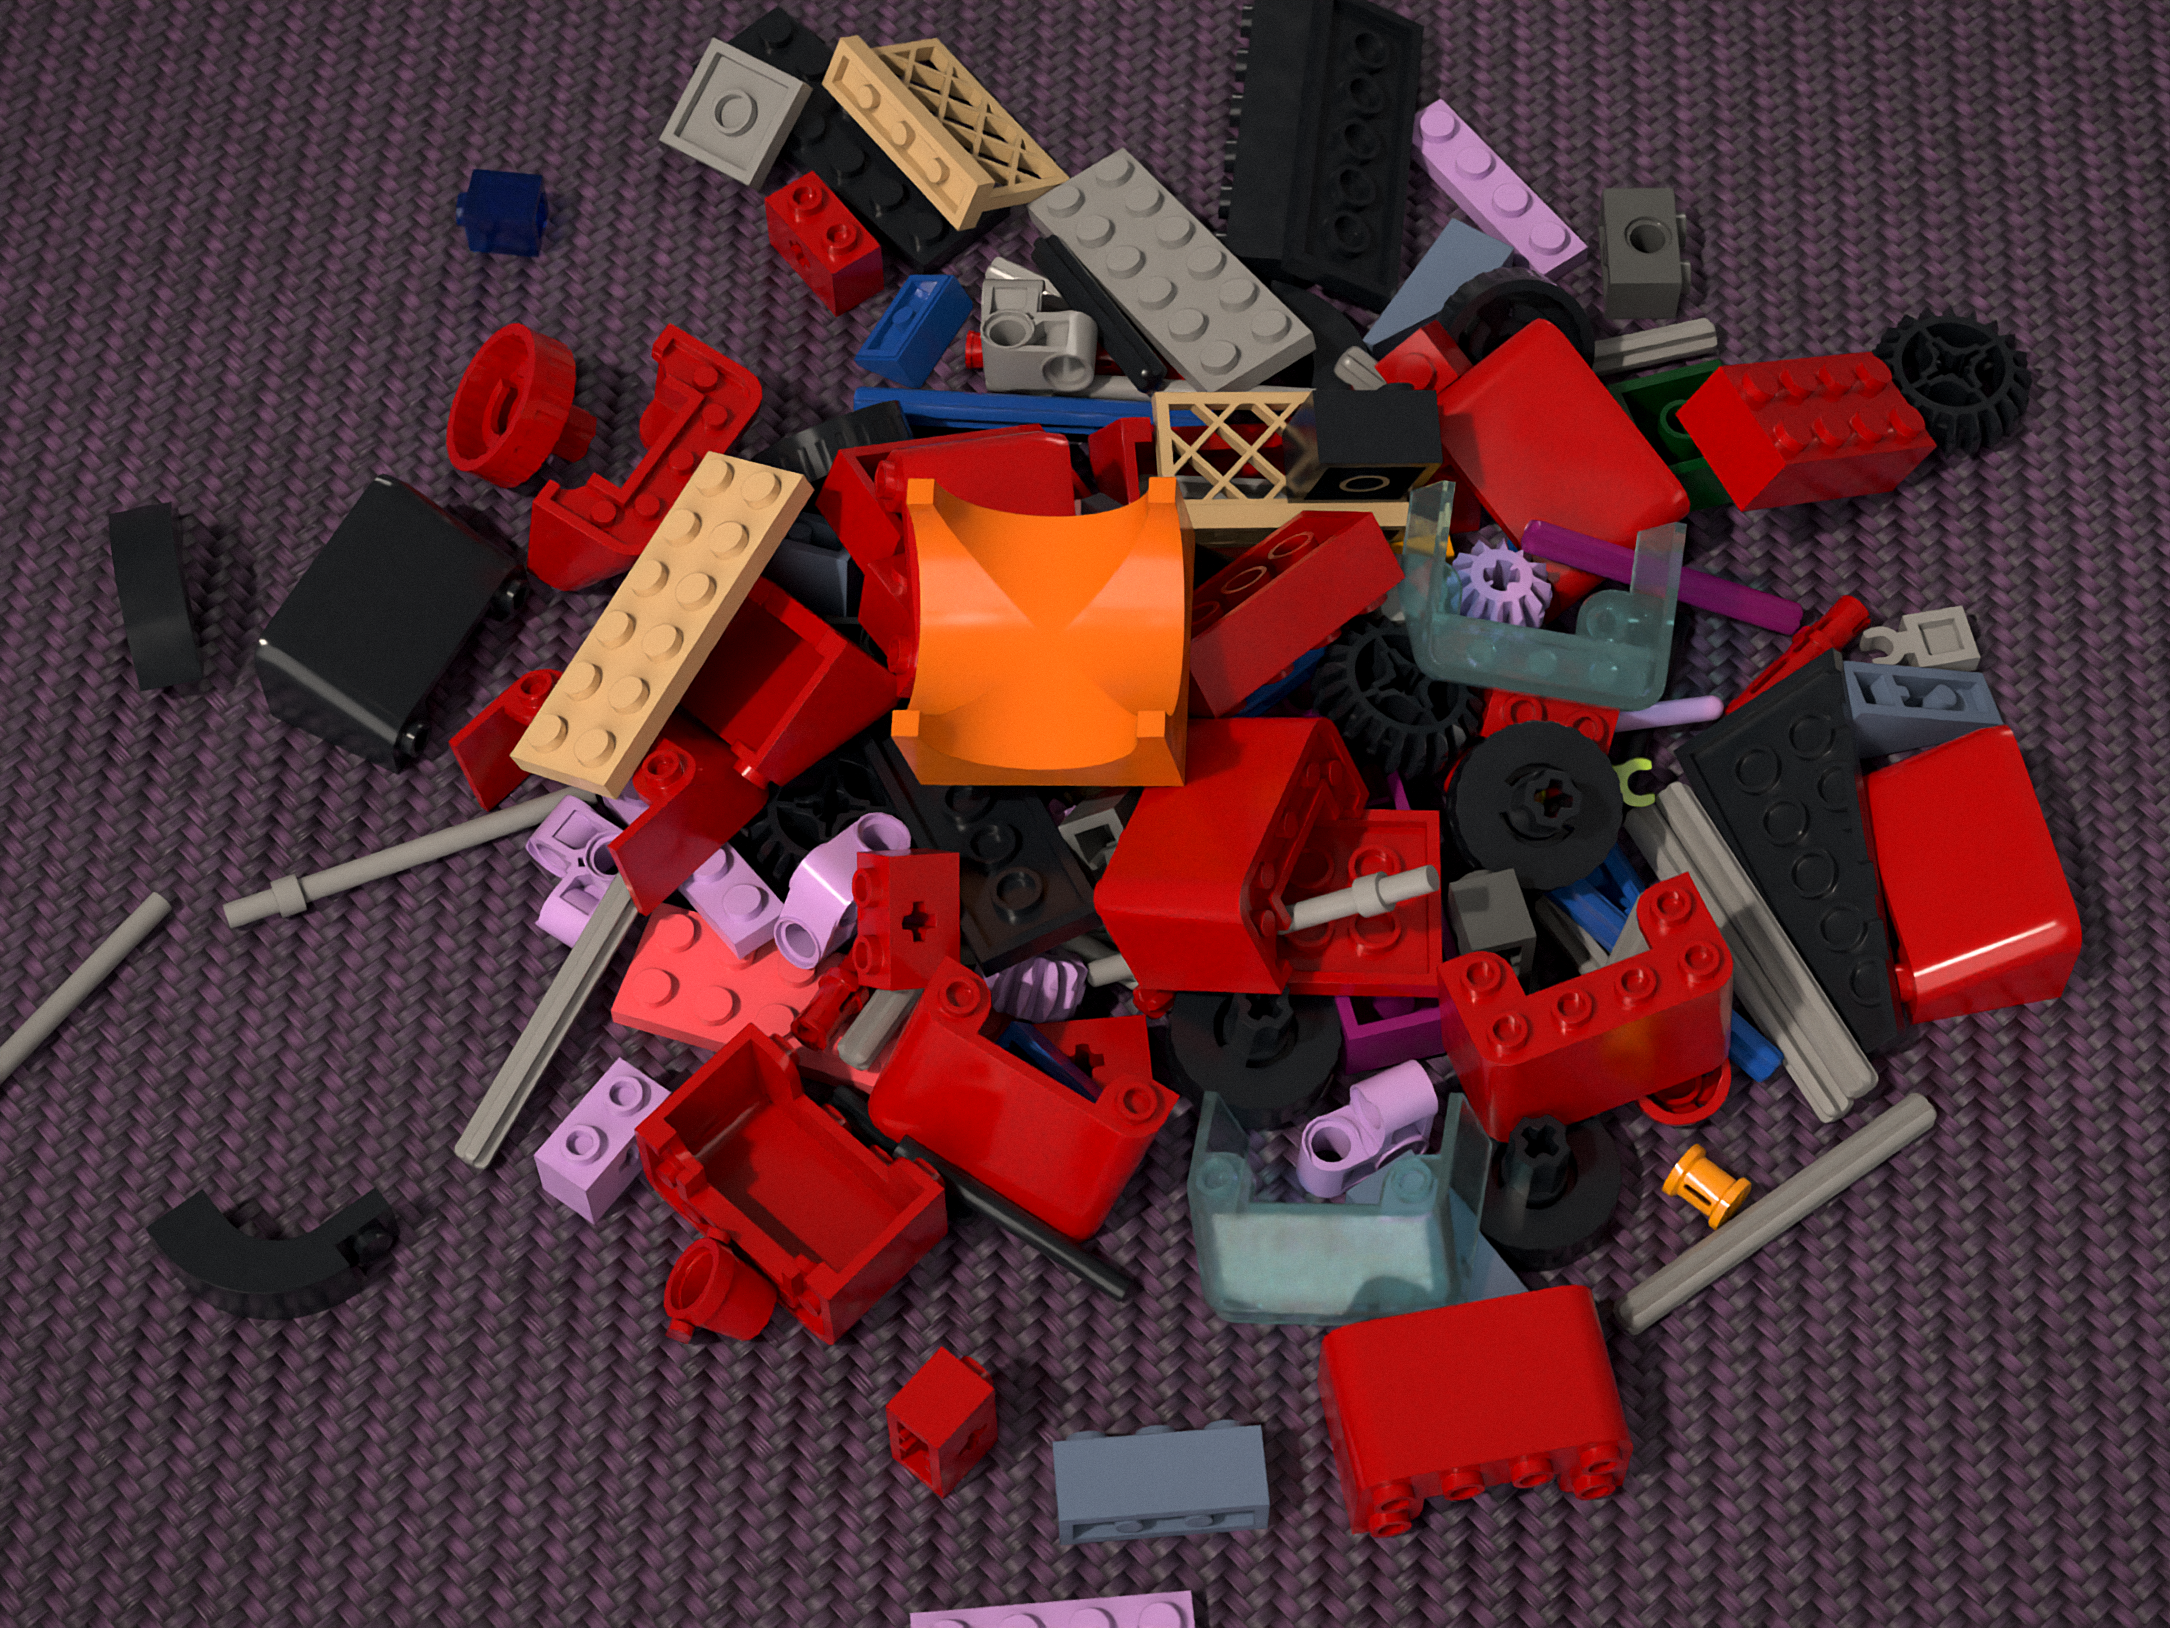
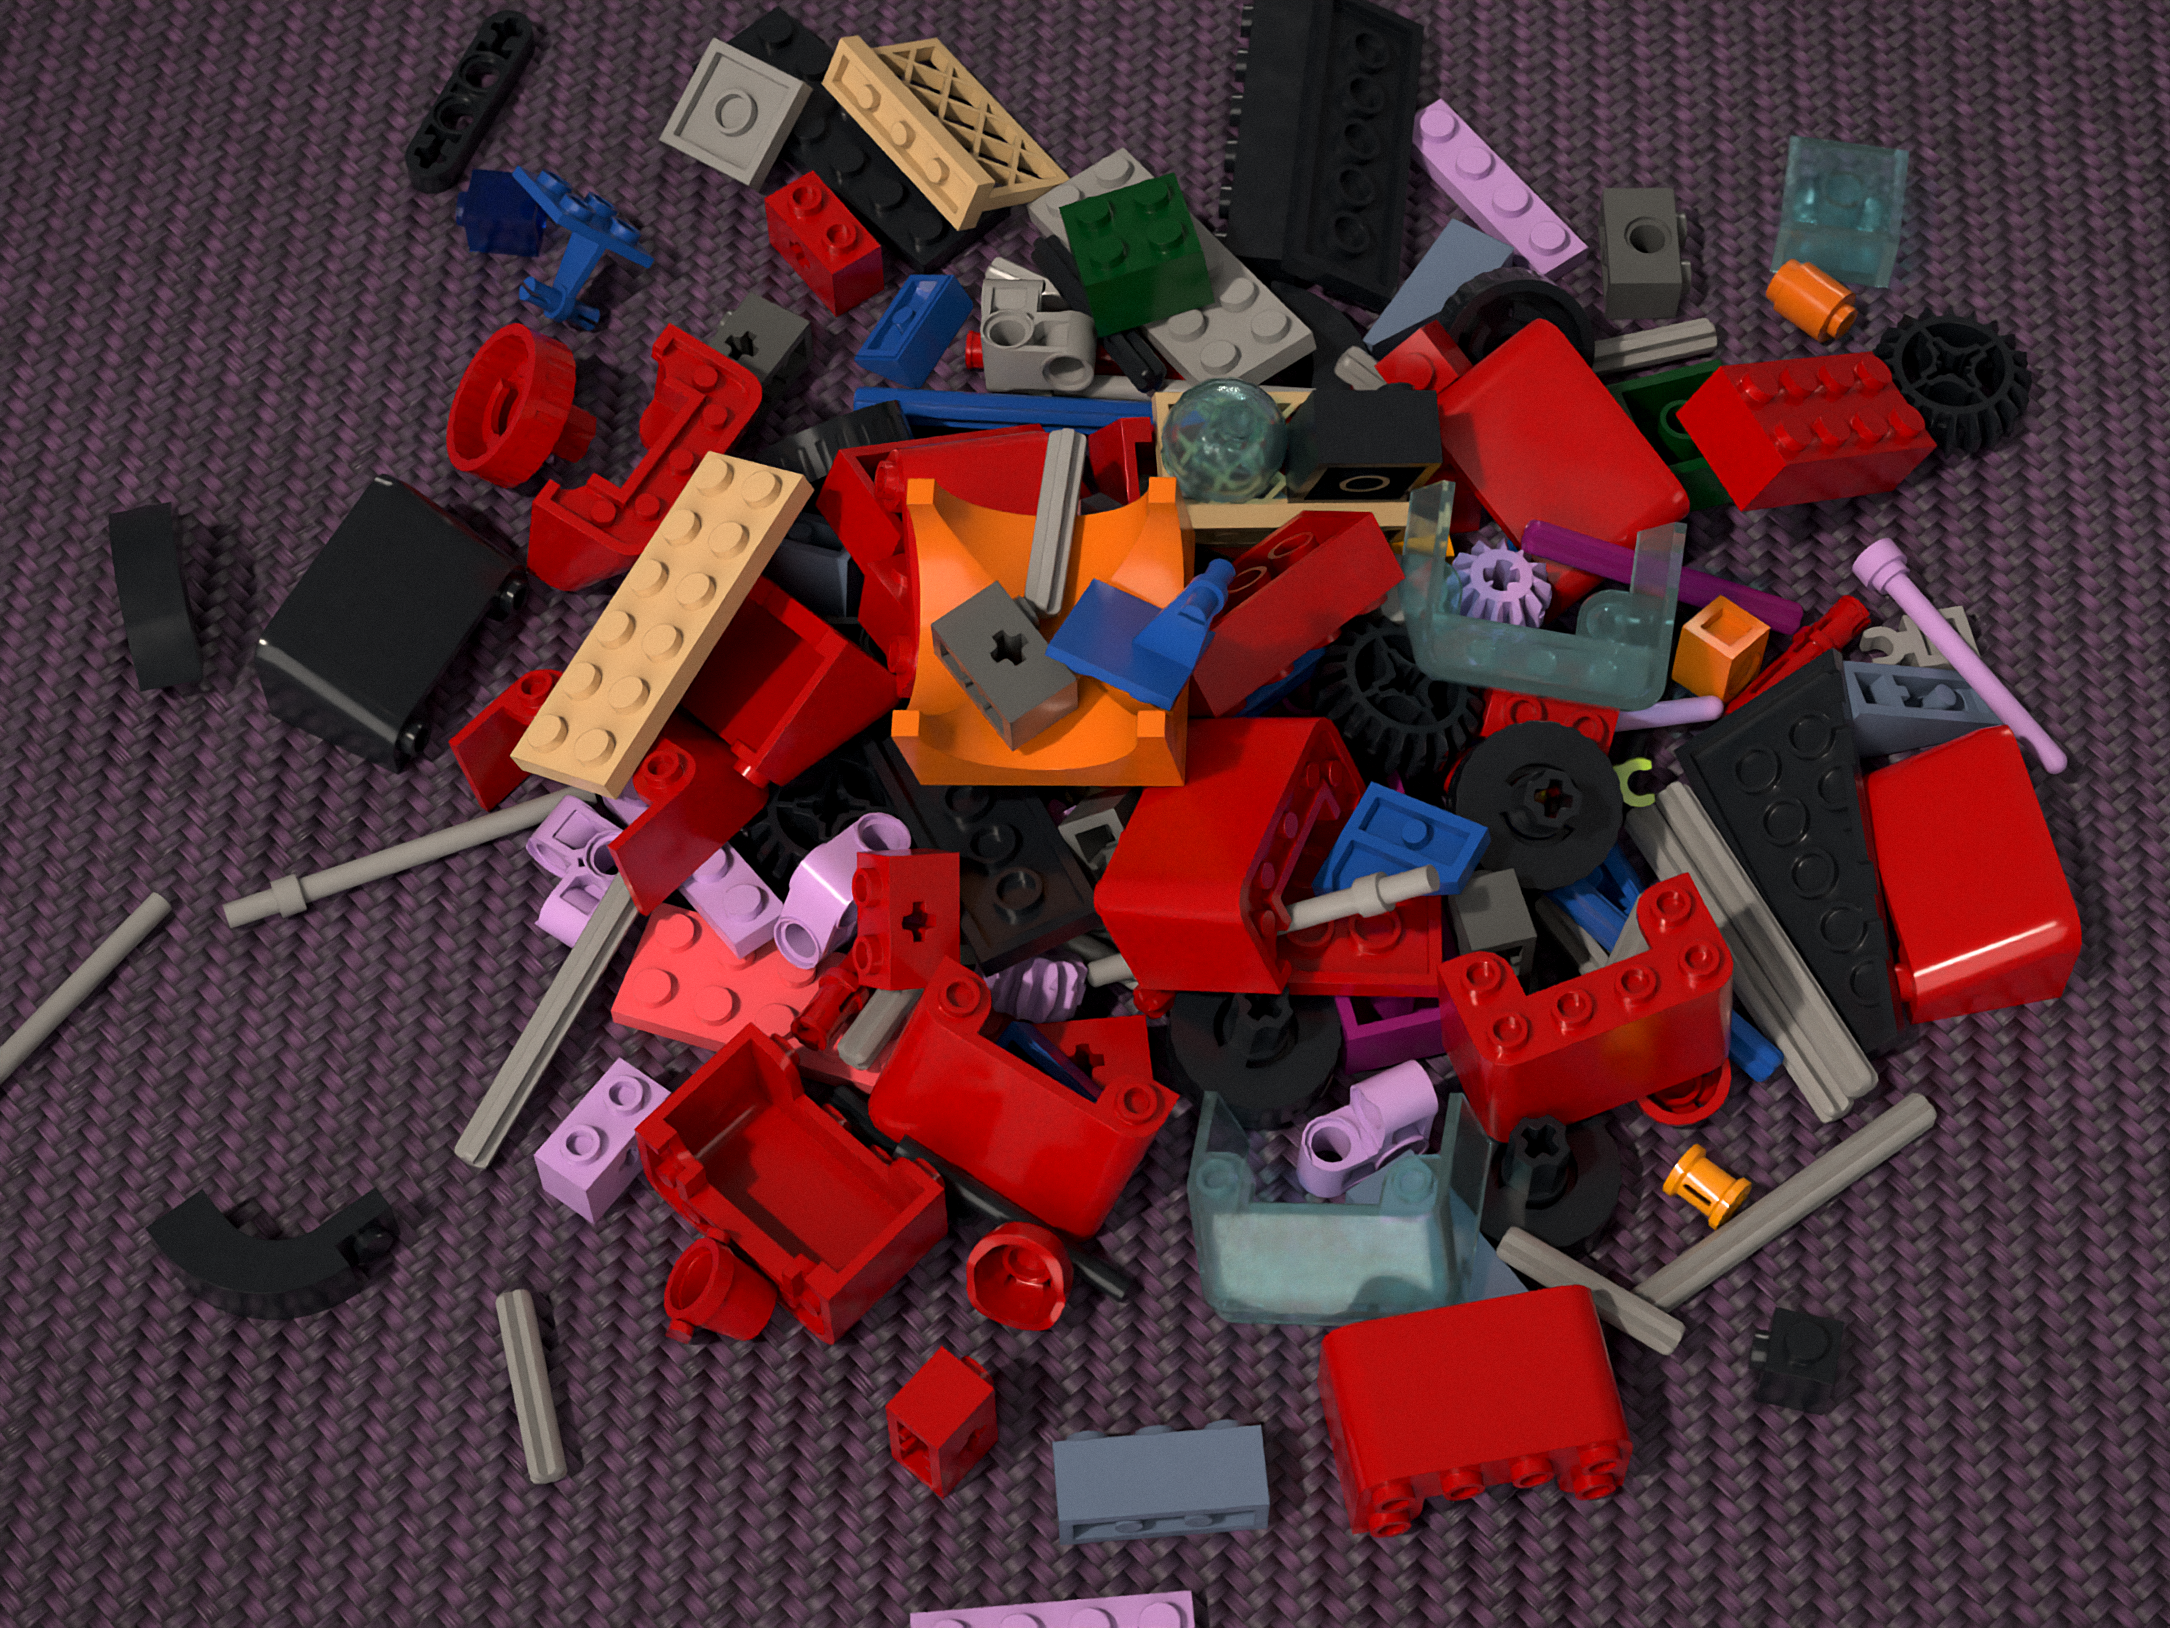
none -> black beam [404,10,536,194]
none -> light grey axle [495,1289,567,1485]
none -> blue plate [512,165,655,331]
none -> dark grey brick [708,292,814,441]
none -> dark grey brick [931,581,1081,752]
none -> red helmet [966,1221,1074,1331]
none -> light grey axle [1023,428,1088,619]
none -> blue plate [1045,559,1236,711]
none -> dark green brick [1059,172,1215,338]
none -> clear light blue cylinder [1160,376,1289,504]
none -> blue wing [1311,781,1491,897]
none -> light grey axle [1496,1226,1685,1355]
none -> orange brick [1671,595,1771,707]
none -> black brick [1748,1307,1844,1416]
none -> orange brick [1766,259,1858,343]
none -> clear light blue brick [1770,135,1909,288]
none -> lavender piece [1852,538,2067,774]

